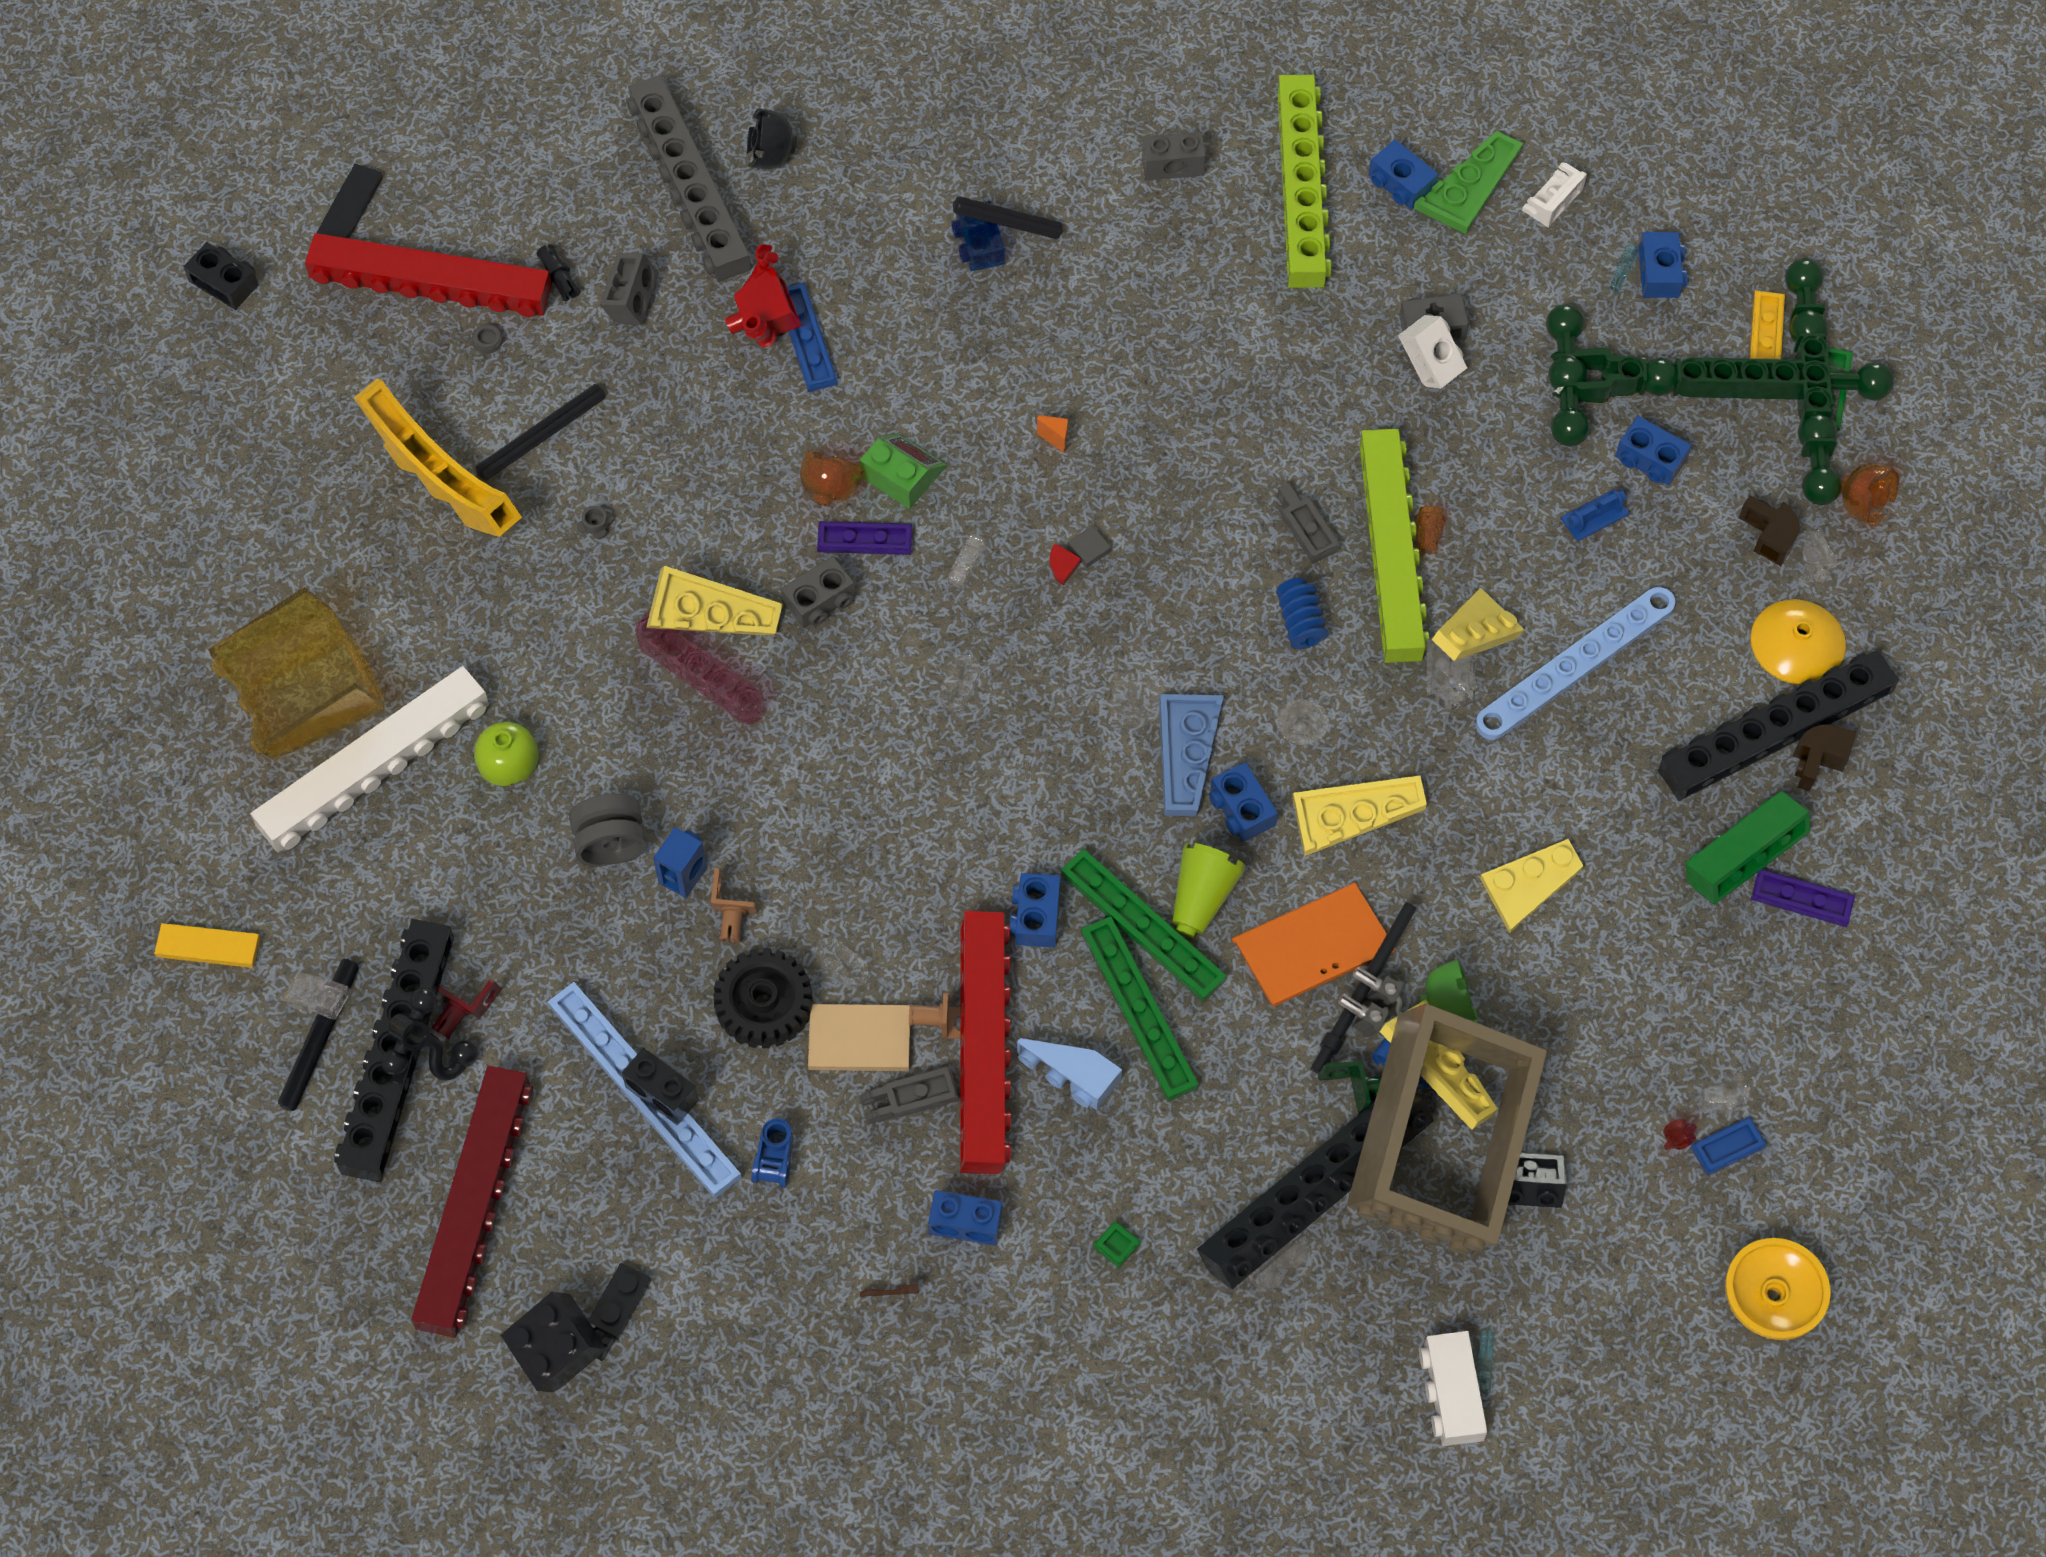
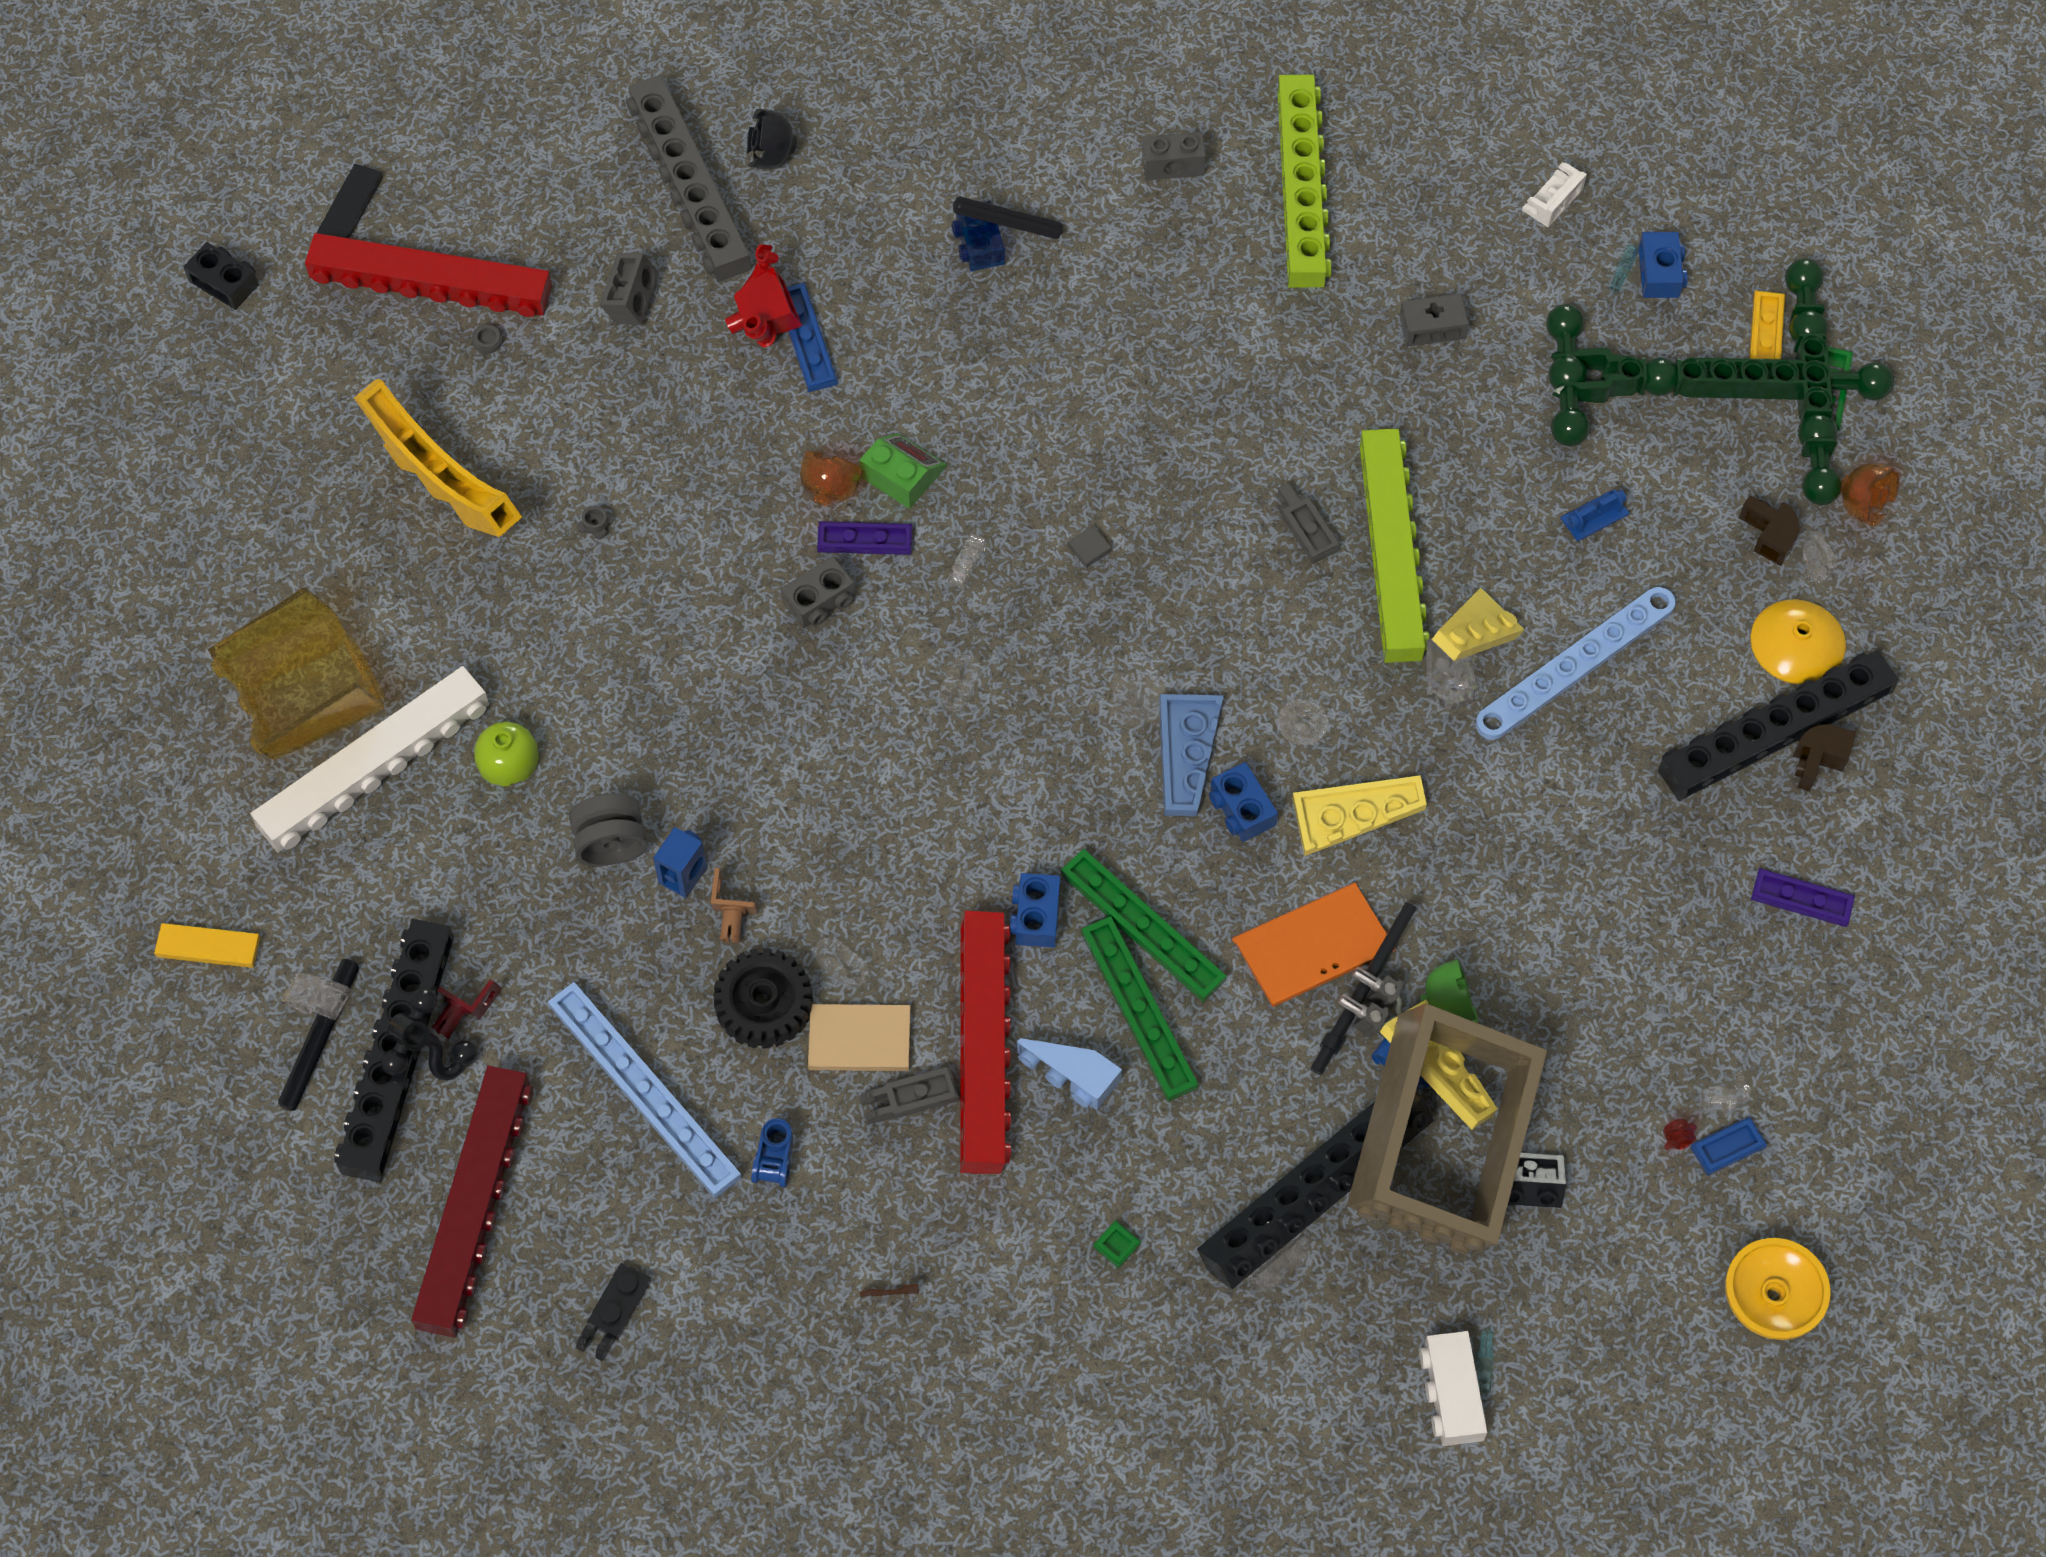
black axle [476,384,605,481] -> none
black brick [501,1291,607,1392] -> none
black pin [536,244,580,302] -> none
black brick [622,1047,699,1126] -> none
clear pink beam [635,572,764,724] -> none
light yellow wing [646,566,782,635] -> none
medium nougat bracket [909,993,960,1039] -> none
blue brick [928,1190,1002,1246] -> none
orange slope [1037,415,1068,453] -> none
red tile [1050,543,1081,585] -> none
lime cone [1172,842,1246,938] -> none
blue piece [1276,578,1329,649] -> none
dark green bracket [1318,1061,1382,1115] -> none
blue brick [1368,139,1439,210] -> none
white brick [1398,315,1467,389] -> none
bright green wing [1413,131,1523,234] -> none
clear orange cone [1415,506,1446,554] -> none
light yellow wing [1480,839,1583,933] -> none
blue brick [1615,416,1692,486] -> none
green brick [1685,791,1810,905] -> none

